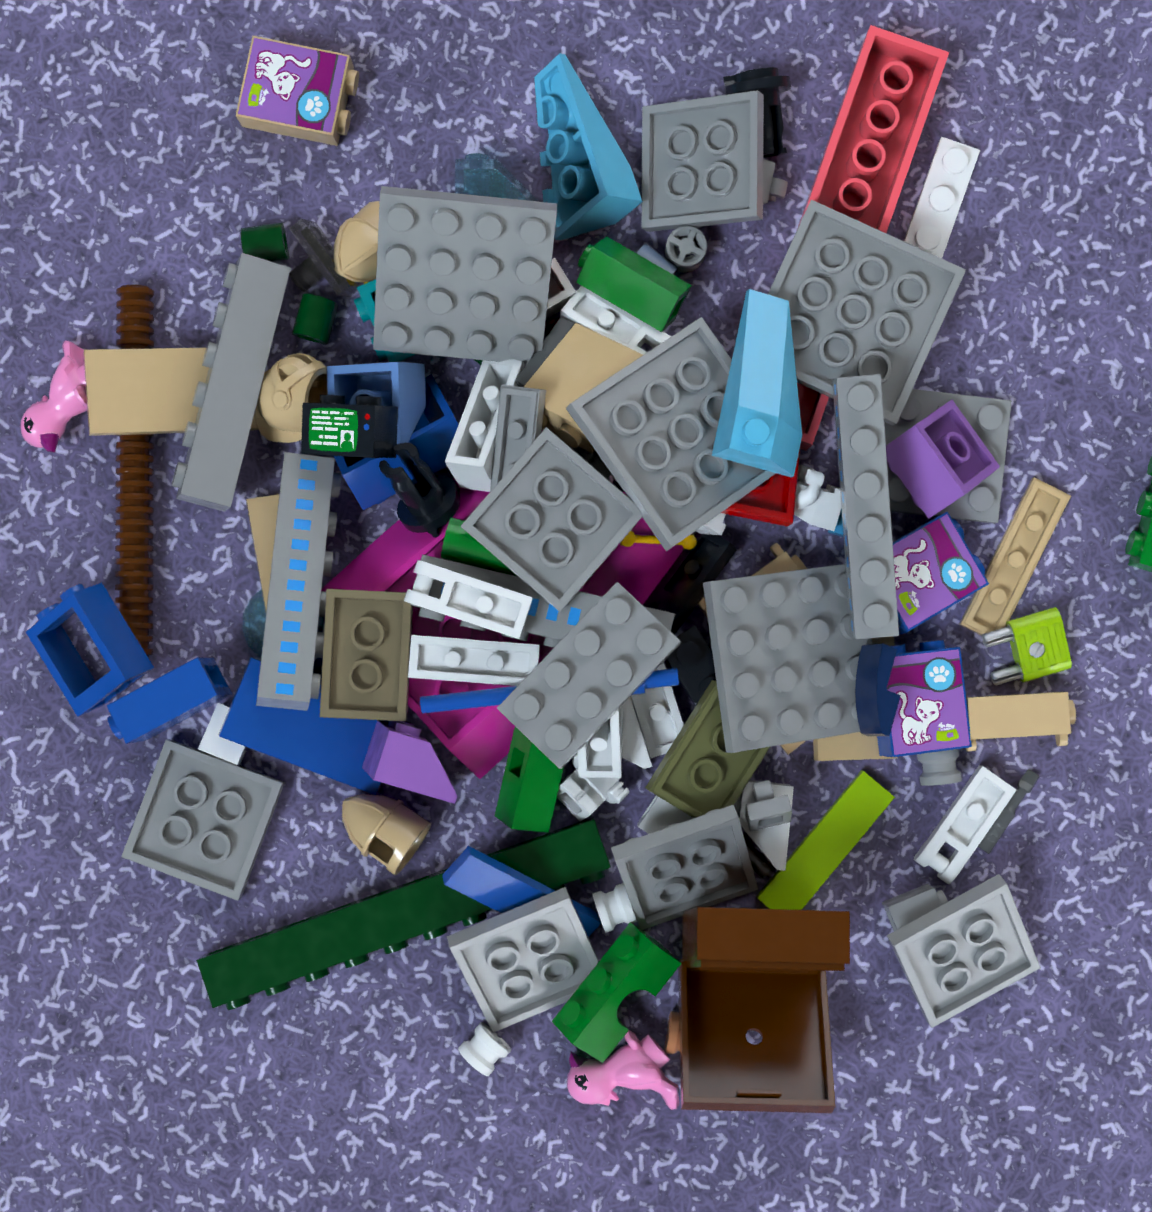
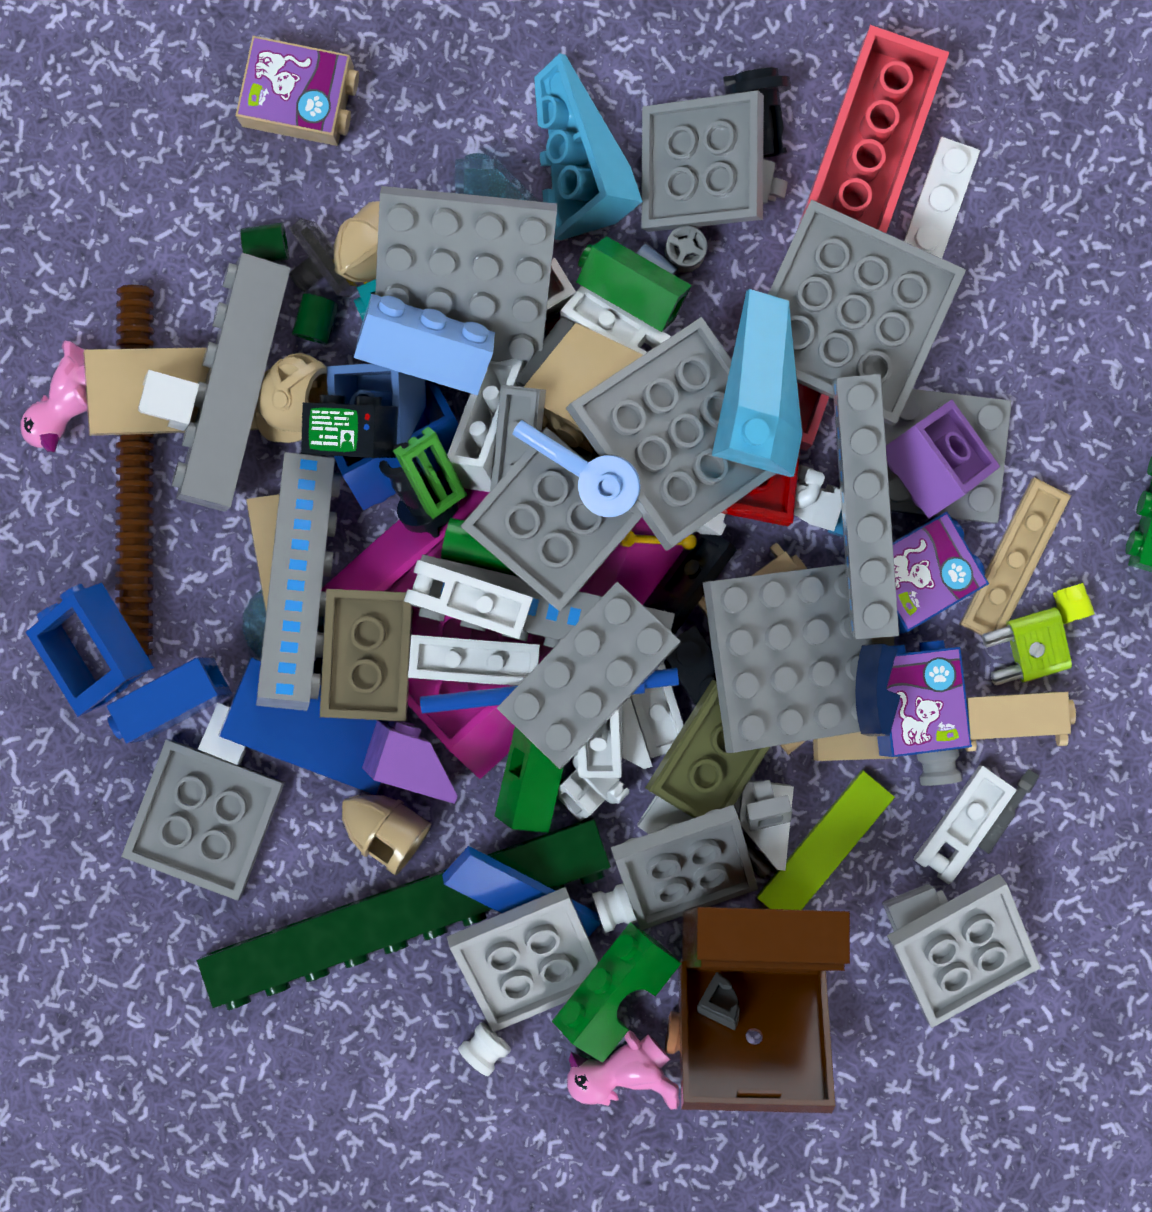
none -> white panel [138,370,199,431]
none -> light blue brick [354,294,495,396]
none -> bright green tile [393,426,467,519]
none -> light blue piece [512,420,640,517]
none -> dark grey tile [697,972,740,1030]
none -> neon yellow hose [1053,583,1095,624]

